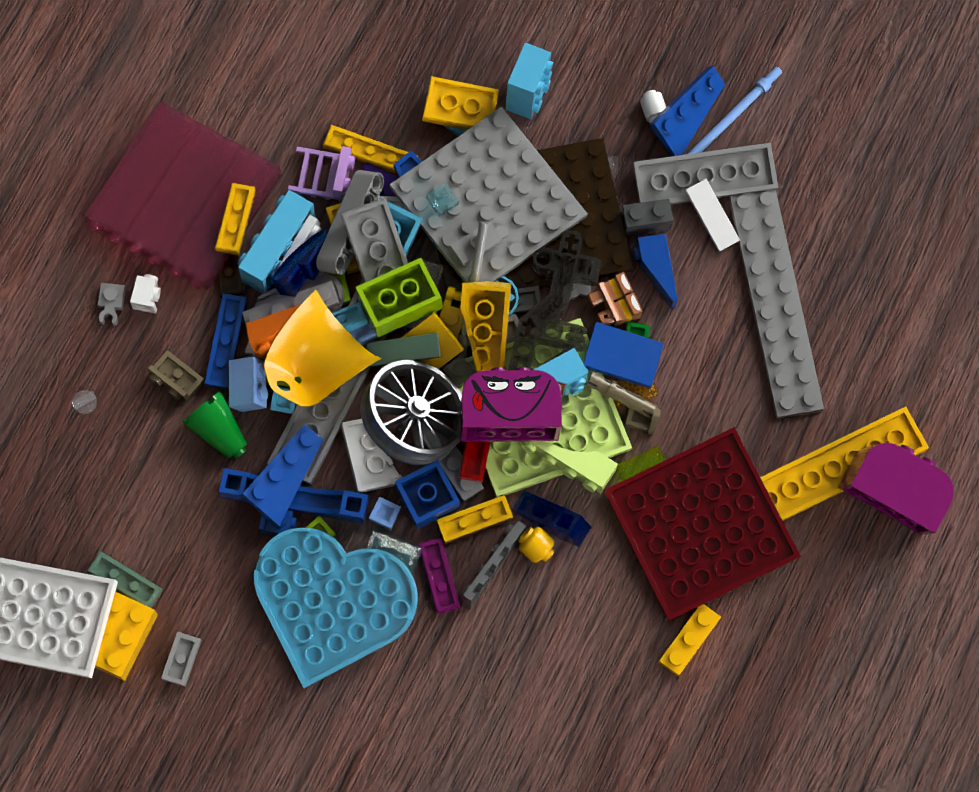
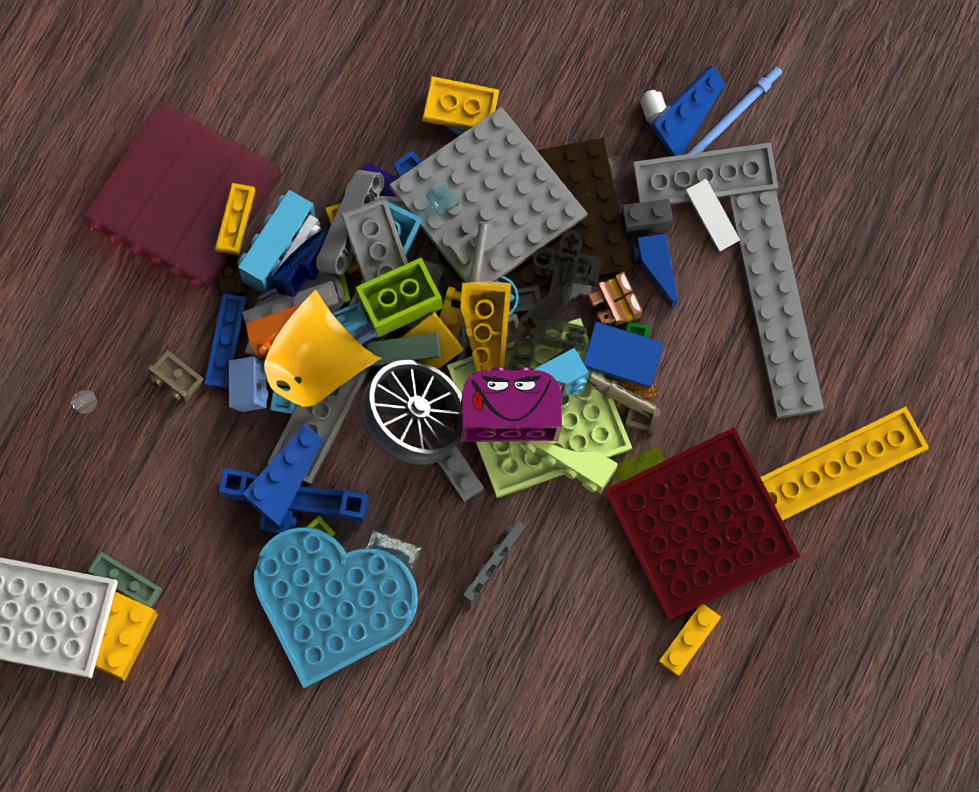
light grey plate [98,283,126,326] -> none
white brick [130,274,161,314] -> none
light grey plate [161,632,202,687] -> none
green cone [182,392,247,460] -> none
lavender plate [288,146,355,202] -> none
yellow tile [323,125,418,174] -> none
white wing [341,419,402,493] -> none
light blue plate [369,497,401,530] -> none
blue brick [394,460,460,530] -> none
magenta tile [418,537,460,615] -> none
yellow plate [437,495,513,544] -> none
clear smoke plate [442,354,476,389] -> none
red tile [459,442,491,483] -> none
medium azure brick [505,43,553,119] -> none
clear blue slope [512,490,591,548] -> none
yellow head [518,527,554,563] -> none
magenta brick [838,443,954,535] -> none

